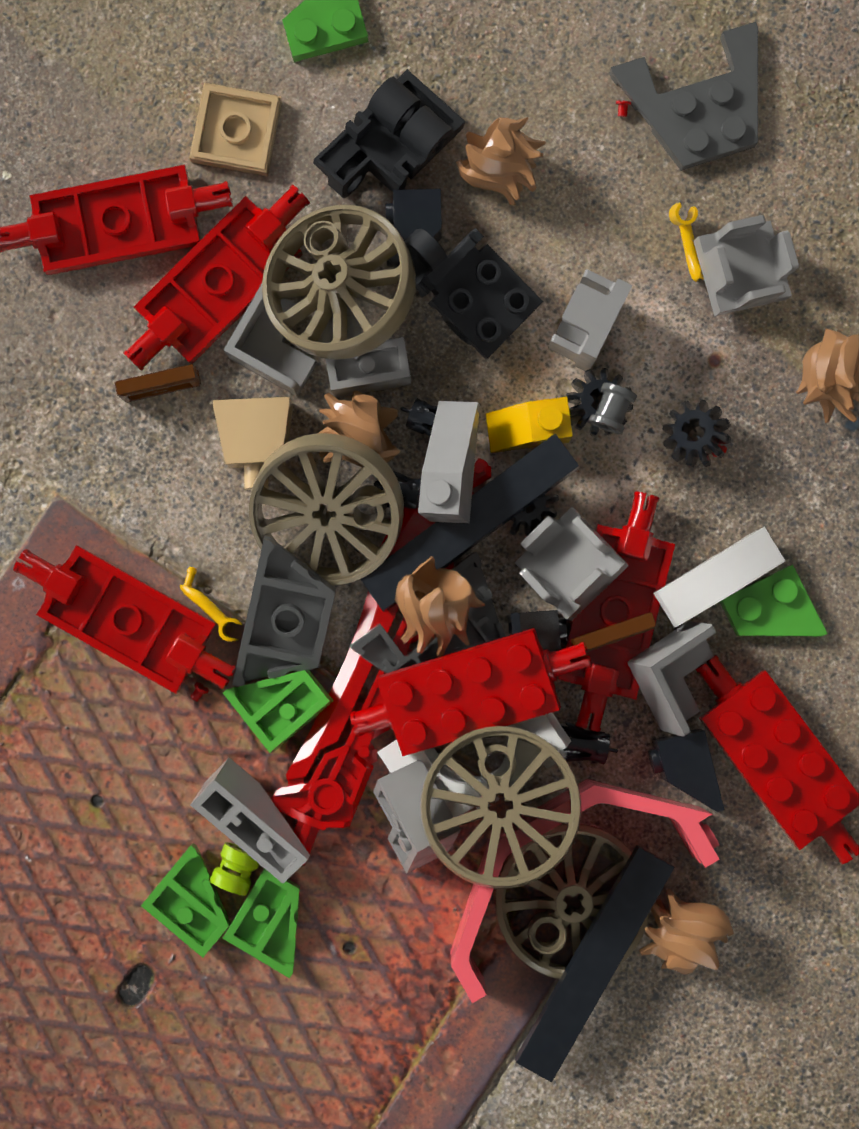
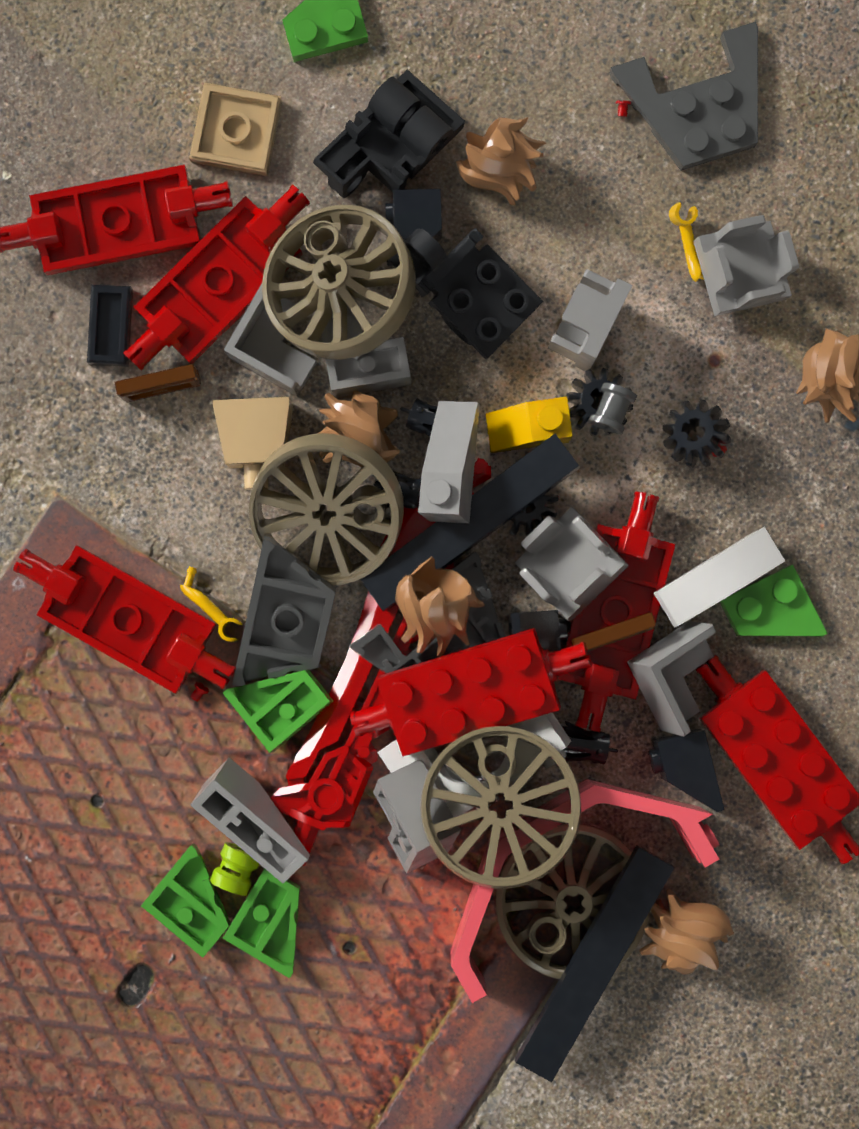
none -> black tile [87,285,133,367]

